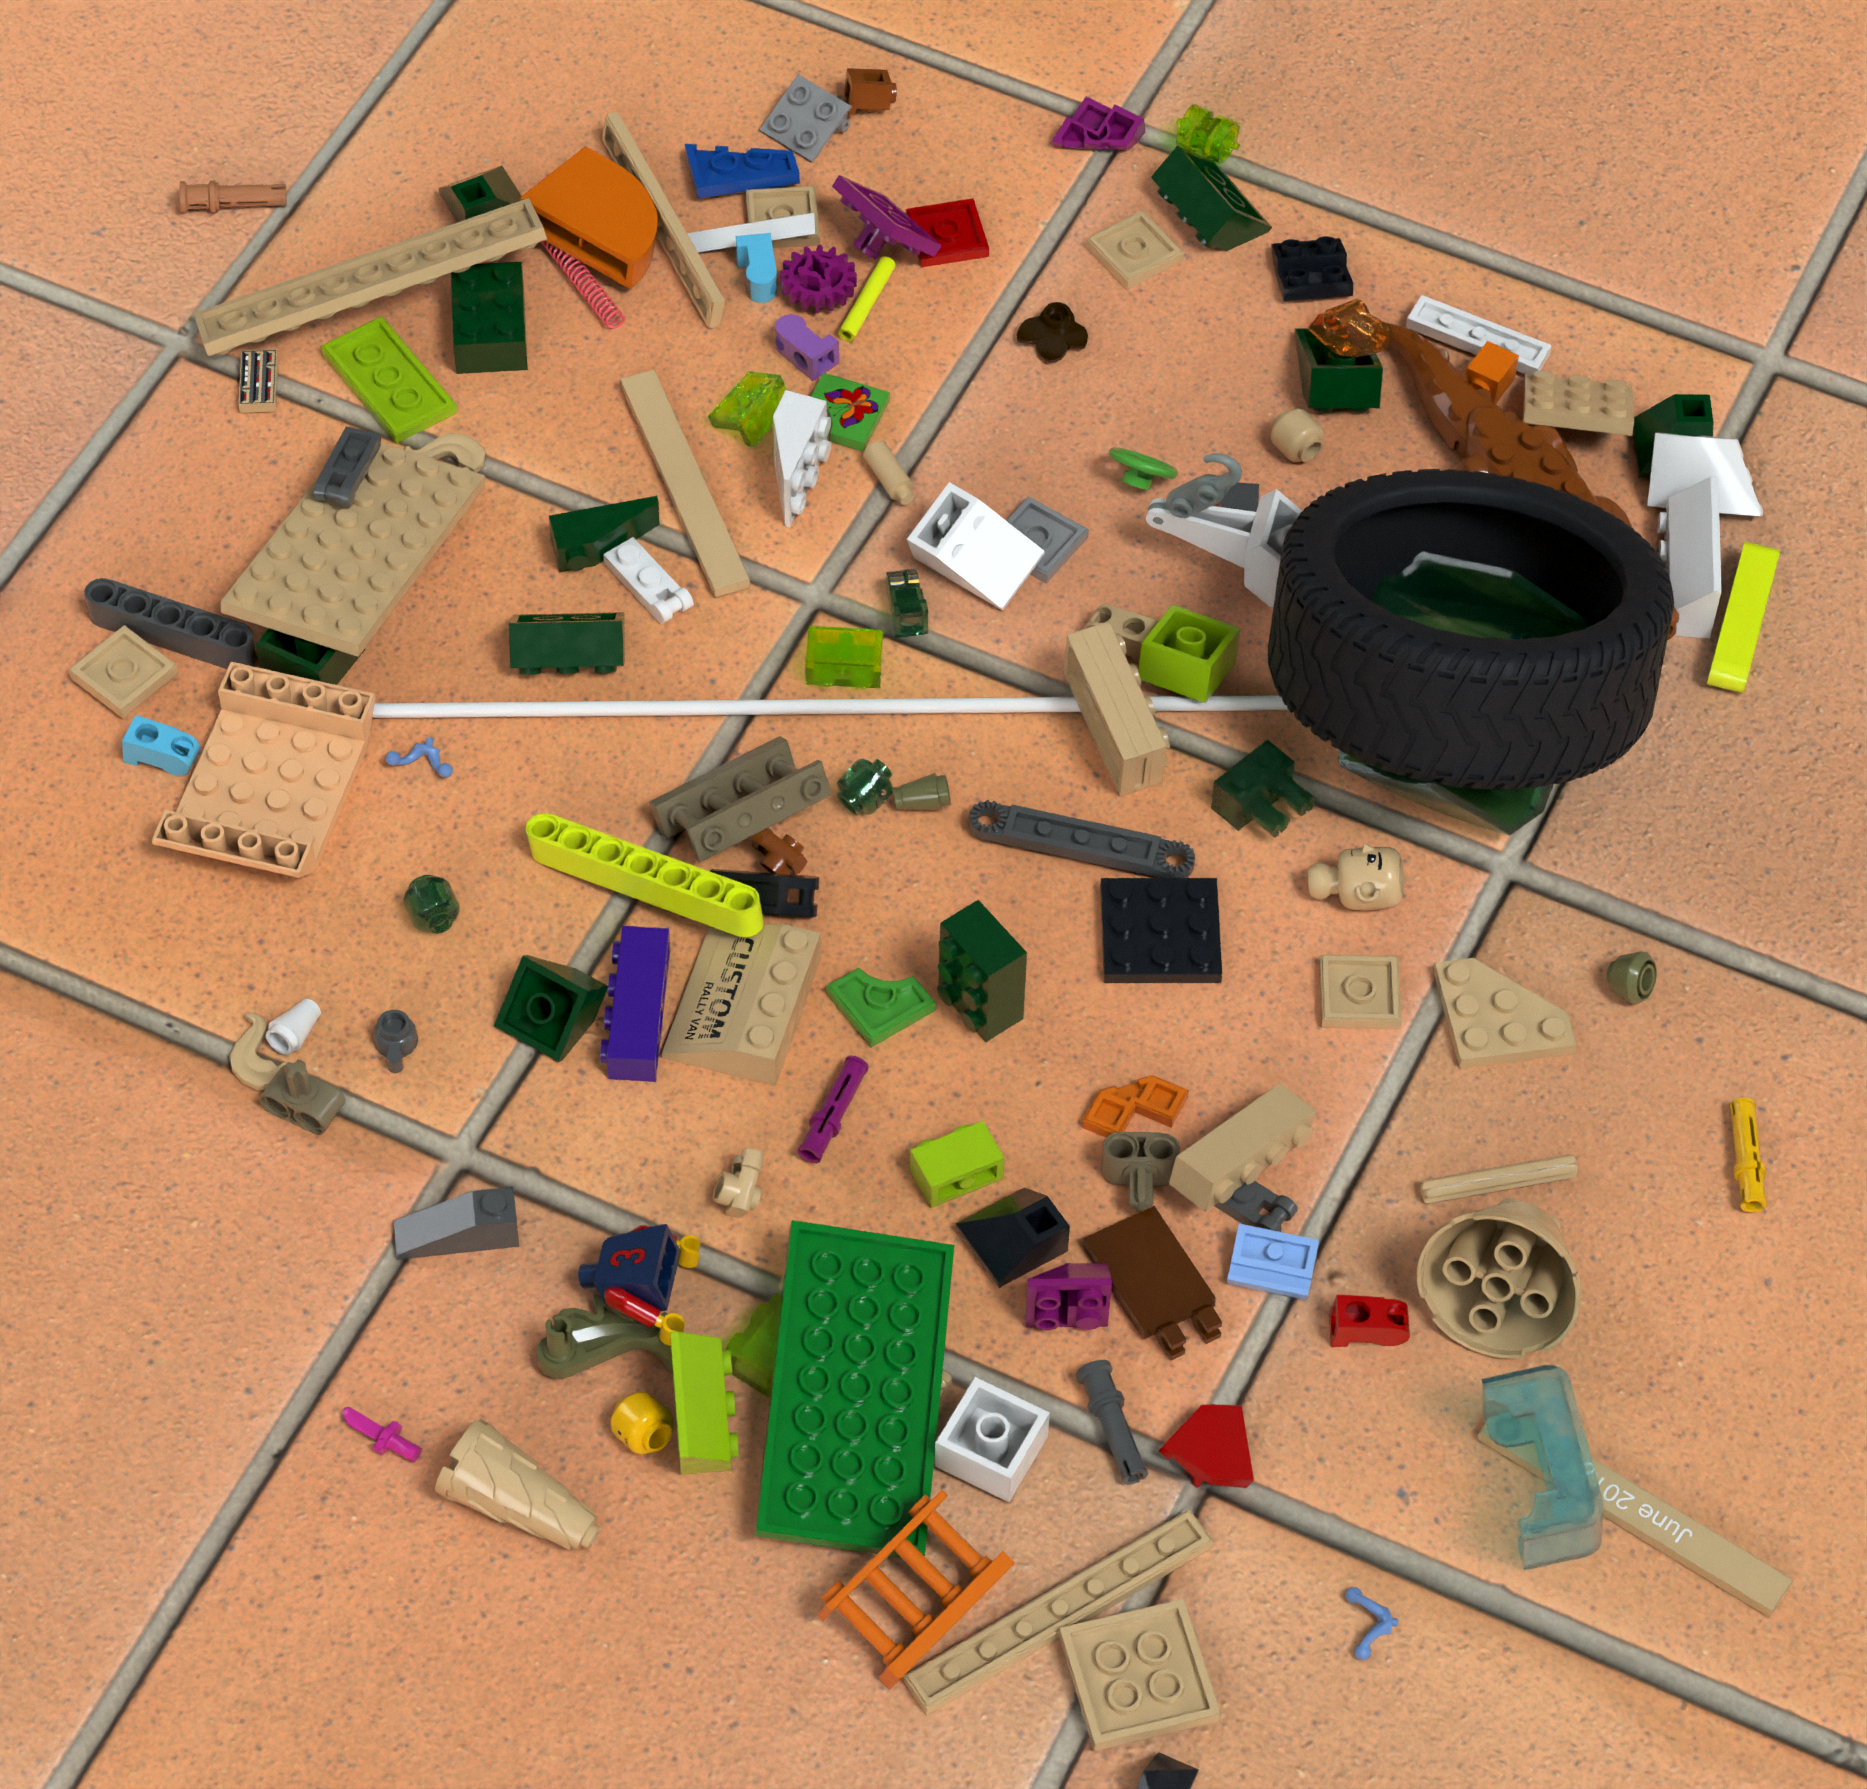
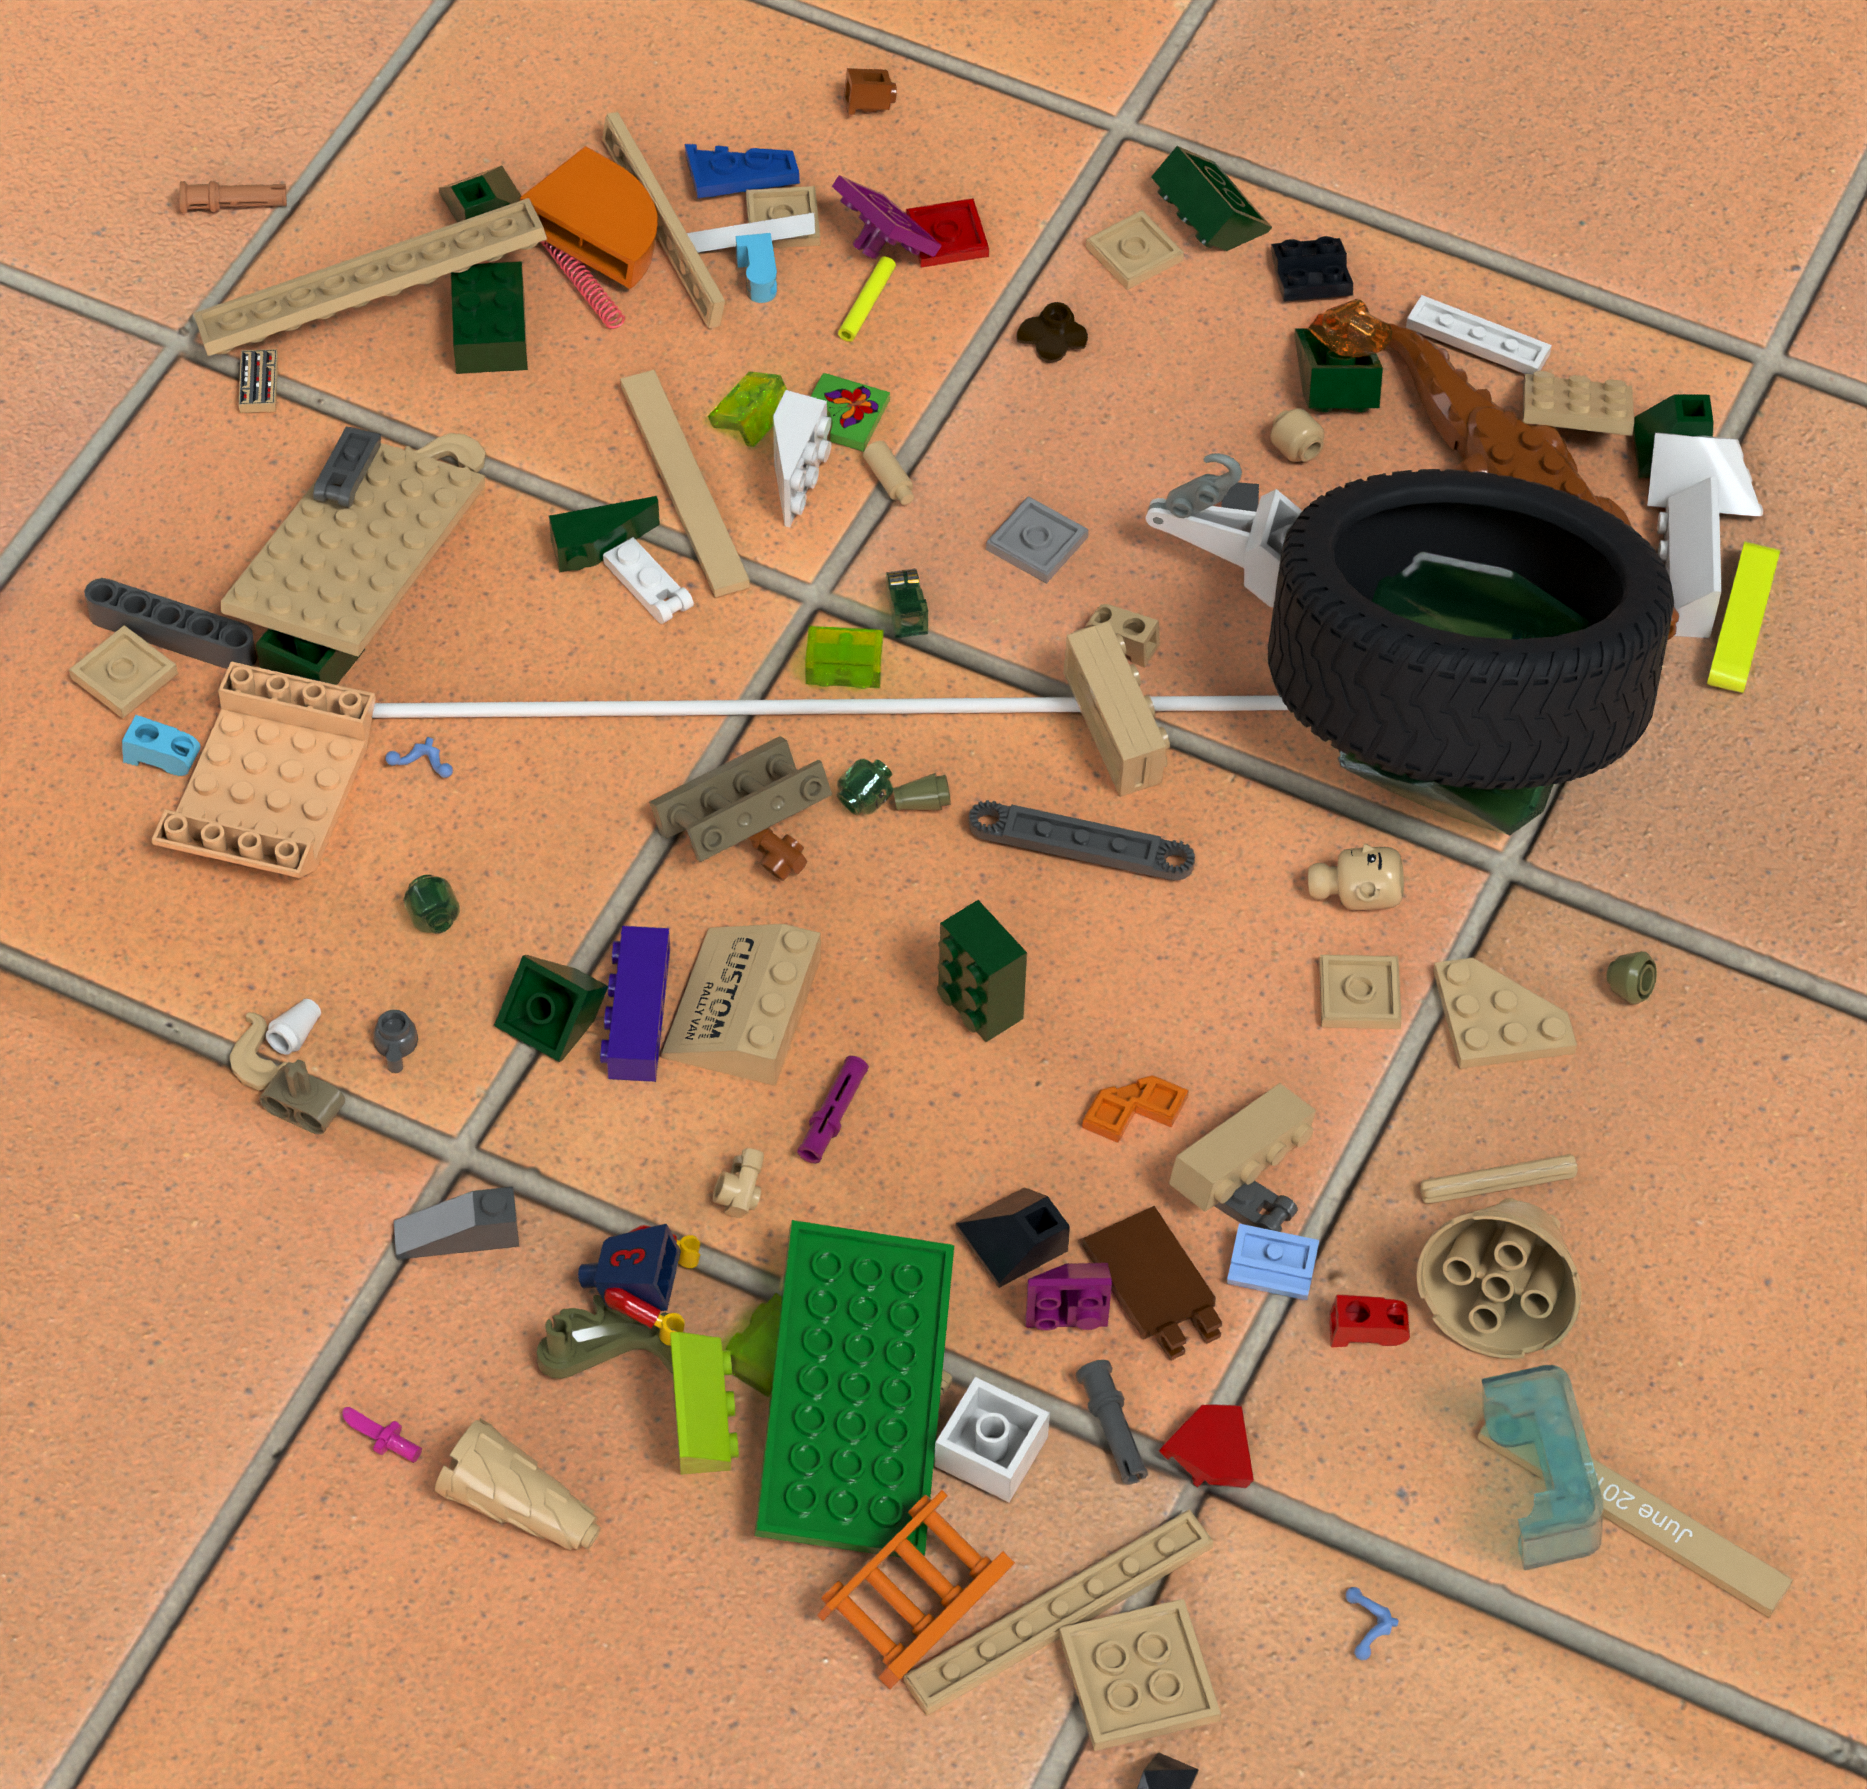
lime tile [321,316,458,444] -> none
dark green slope [509,612,625,675] -> none
neon yellow beam [526,813,764,938] -> none
yellow head [611,1392,673,1455] -> none
black plate [710,869,819,917] -> none
light grey hinge [759,74,852,163] -> none
medium lavender leg [775,314,839,381] -> none
magenta gear [780,245,857,313] -> none
bright green tile [826,968,936,1048] -> none
white slope [907,482,1045,611] -> none
lime brick [910,1121,1004,1208] -> none
magenta slope [1052,96,1145,150] -> none
black plate [1100,878,1222,983] -> none
dark tan beam [1101,1132,1180,1212] -> none
bright green piece [1109,447,1178,490] -> none
lime brick [1138,604,1241,703] -> none
clear neon green wheel [1176,104,1240,164] -> none
clear green brick [1211,739,1317,838] -> none
orange brick [1466,341,1519,404] -> none
yellow pin [1729,1097,1767,1213] -> none

